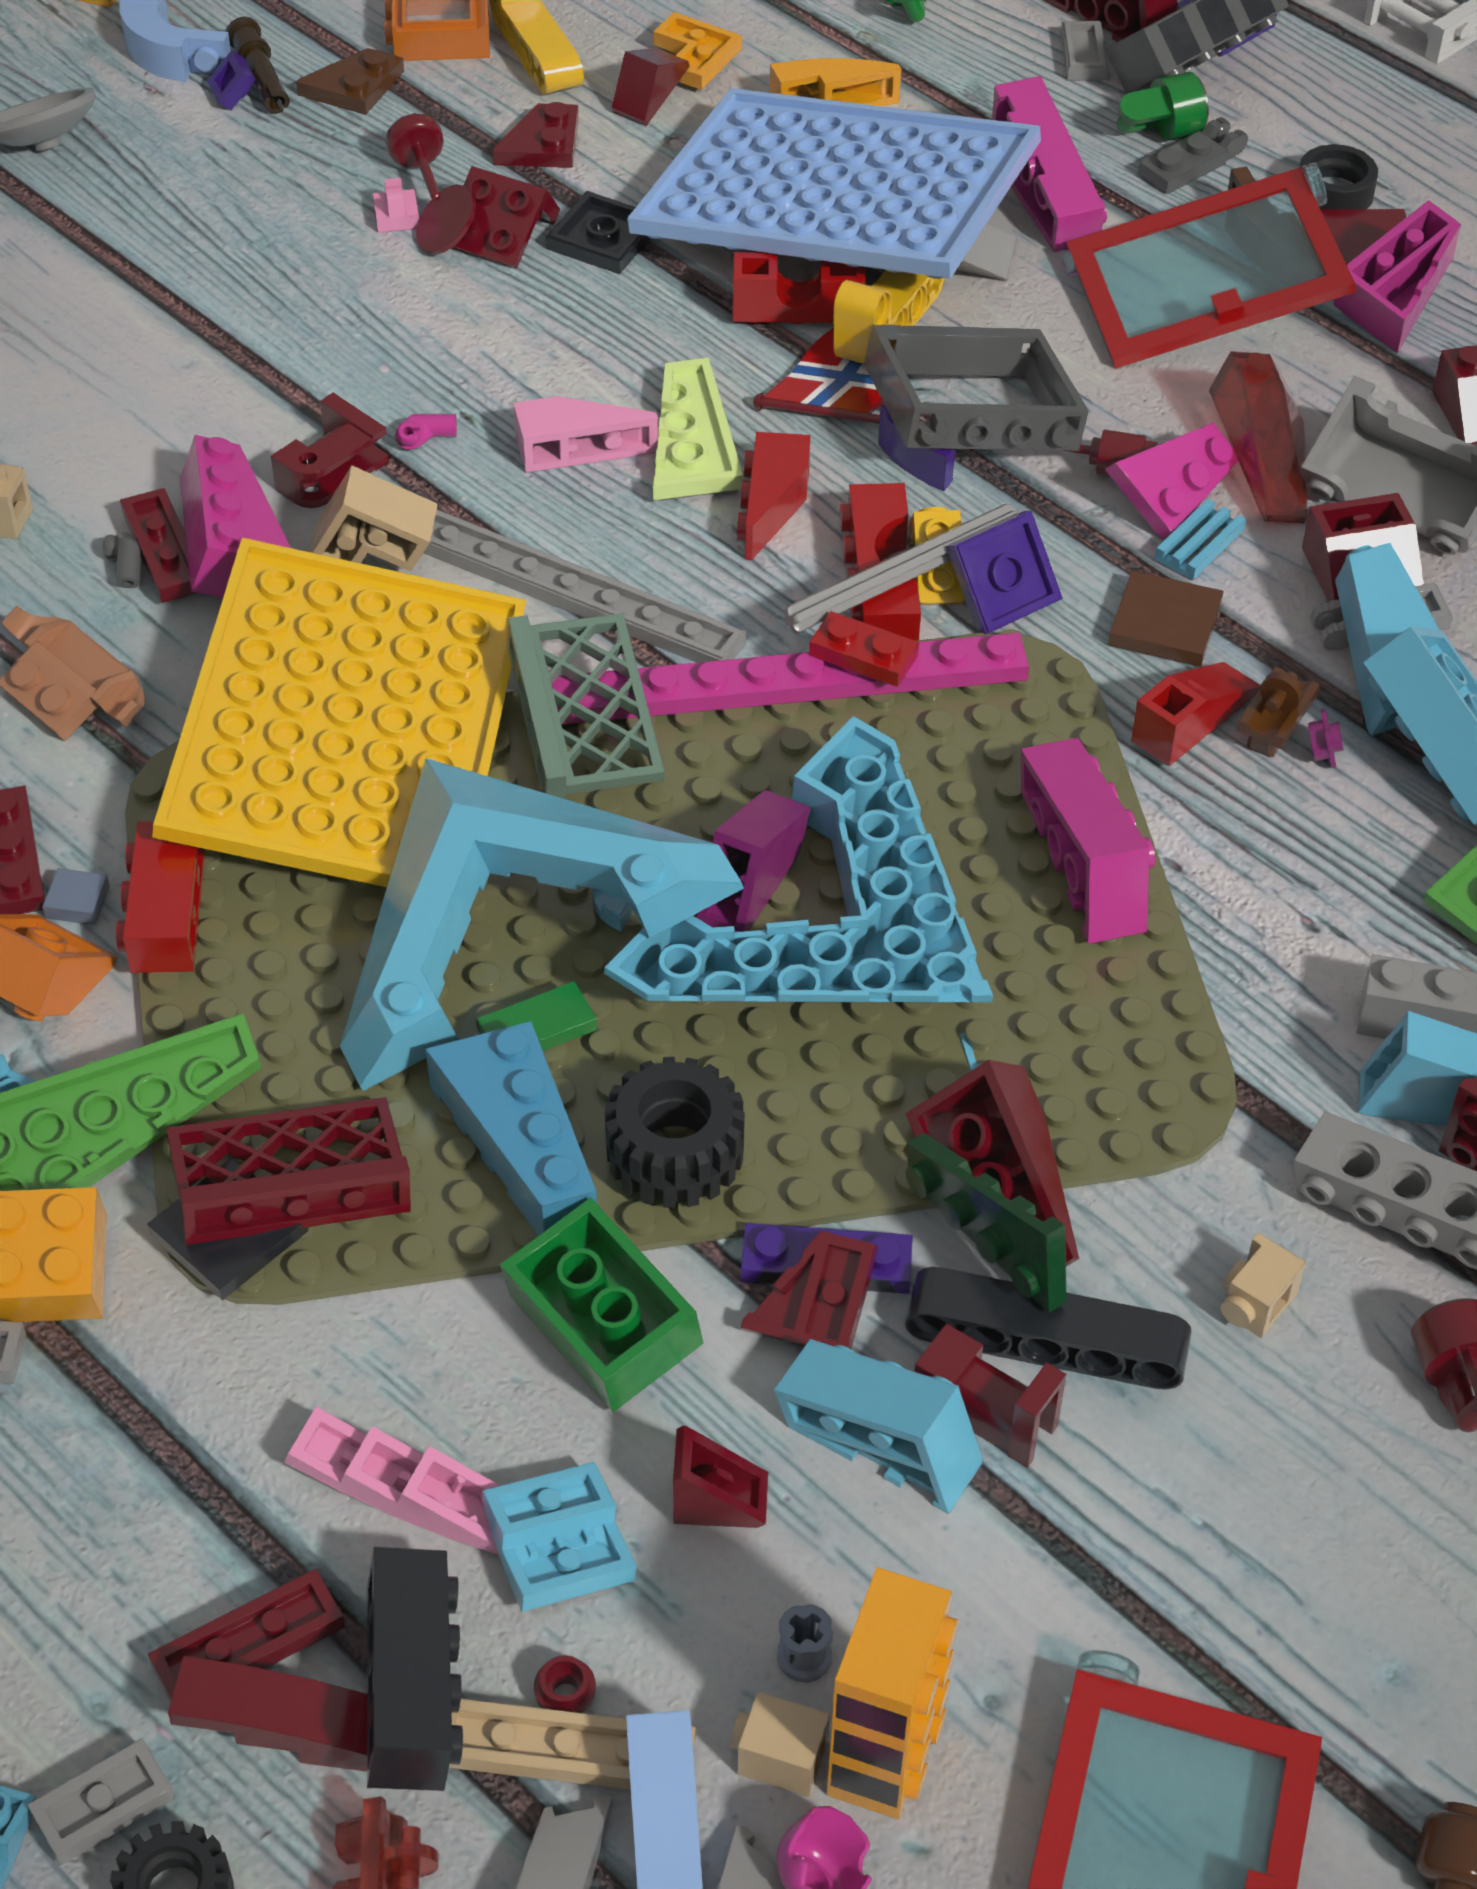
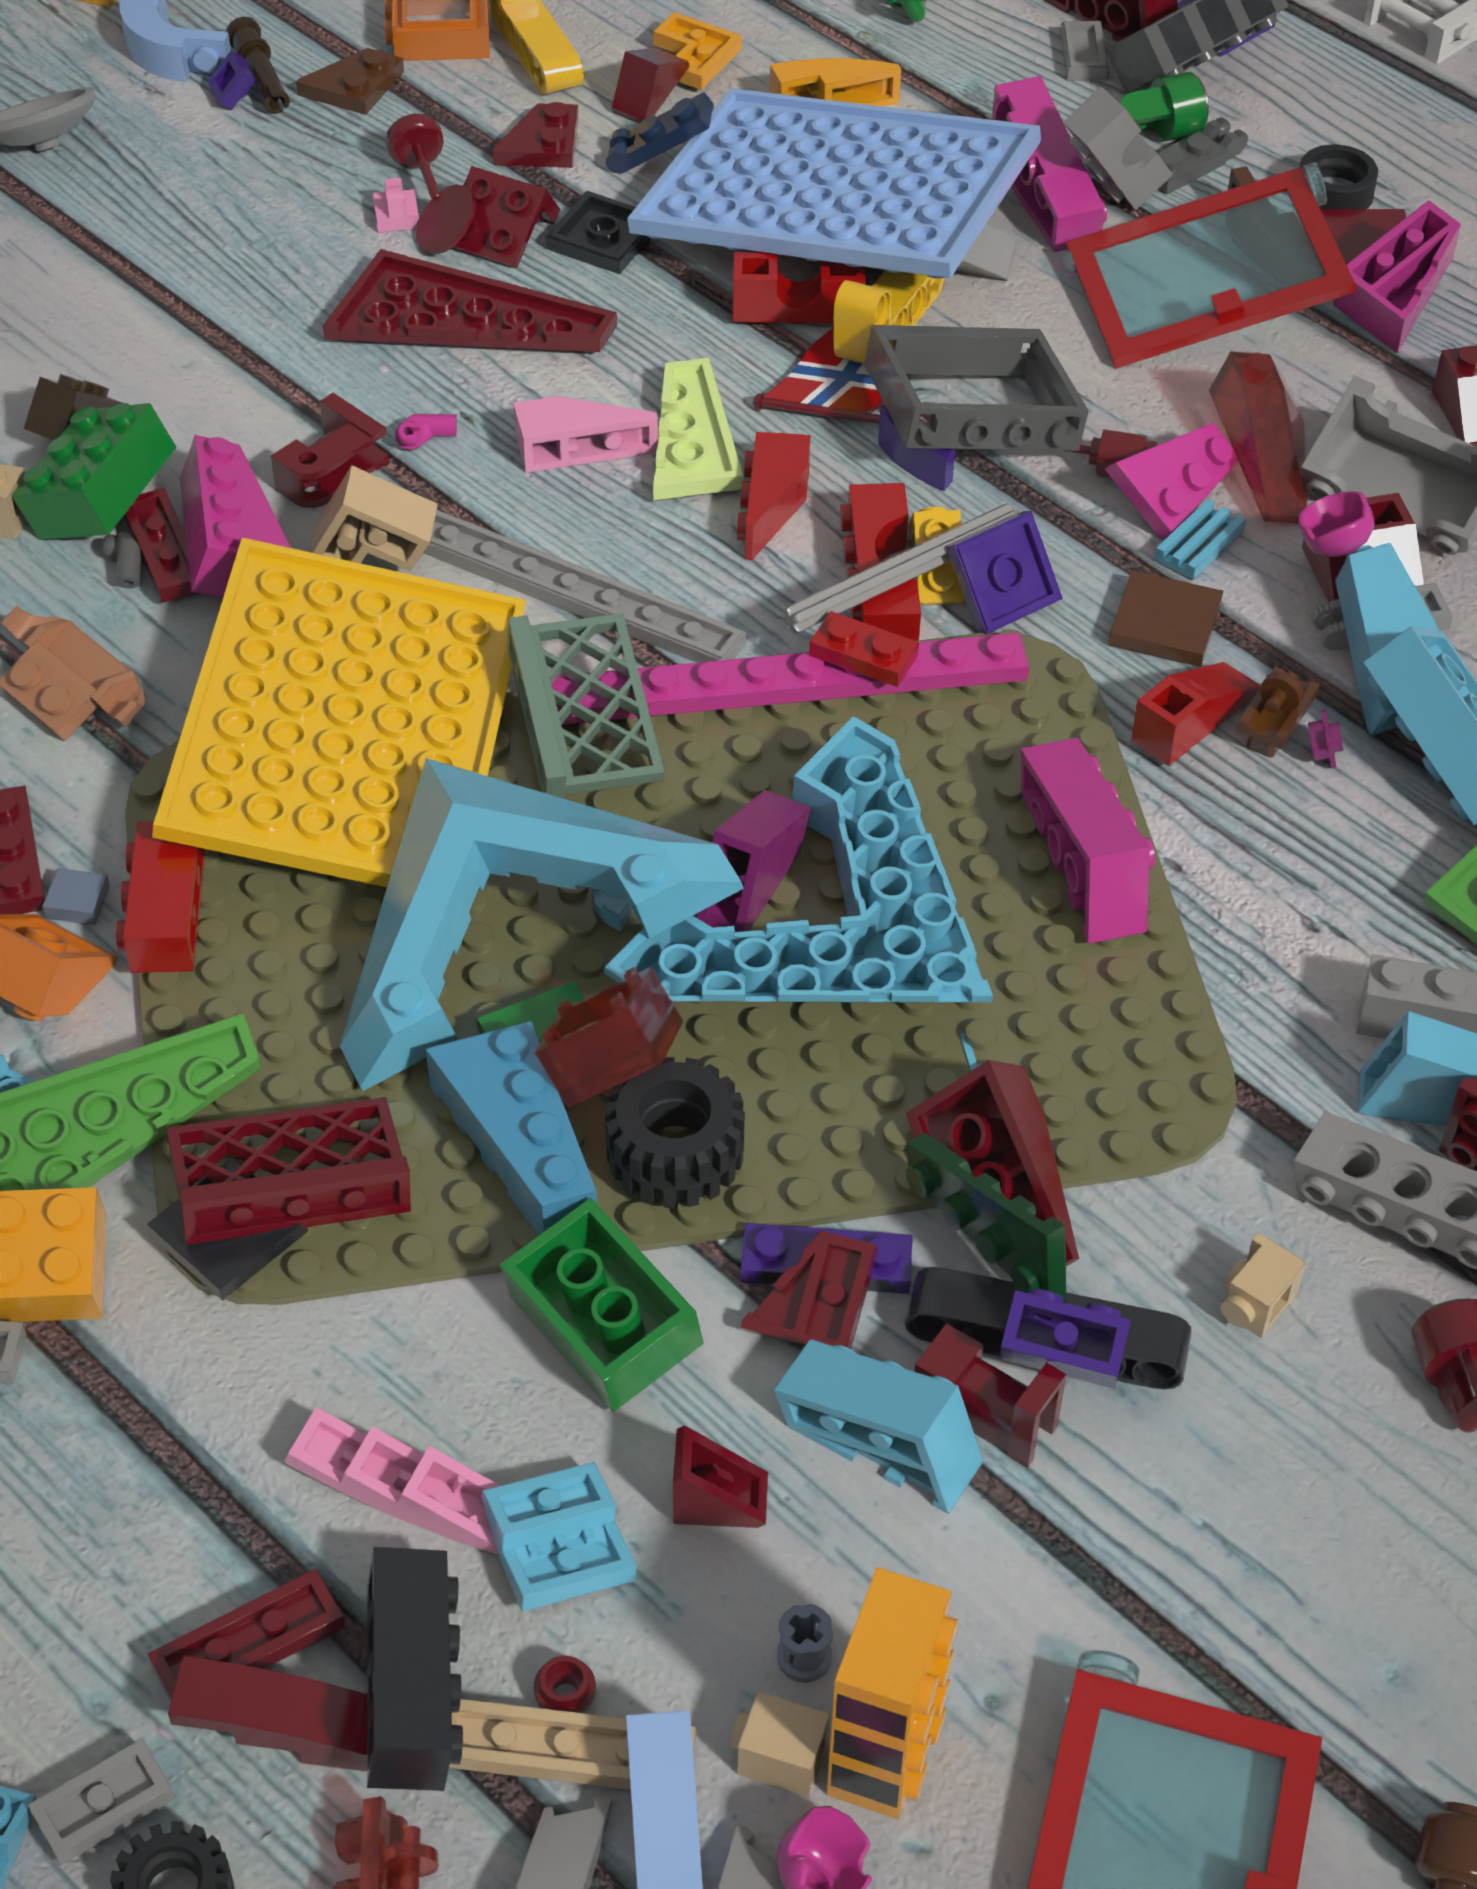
none -> green brick [12,403,176,540]
none -> dark brown slope [23,373,123,440]
none -> dark red wing [323,249,617,352]
none -> clear red container [535,967,683,1108]
none -> dark blue plate [606,92,714,174]
none -> dark purple brick [1001,1289,1131,1389]
none -> light grey arch [1063,86,1173,210]
none -> dark pink hair [1298,491,1375,557]

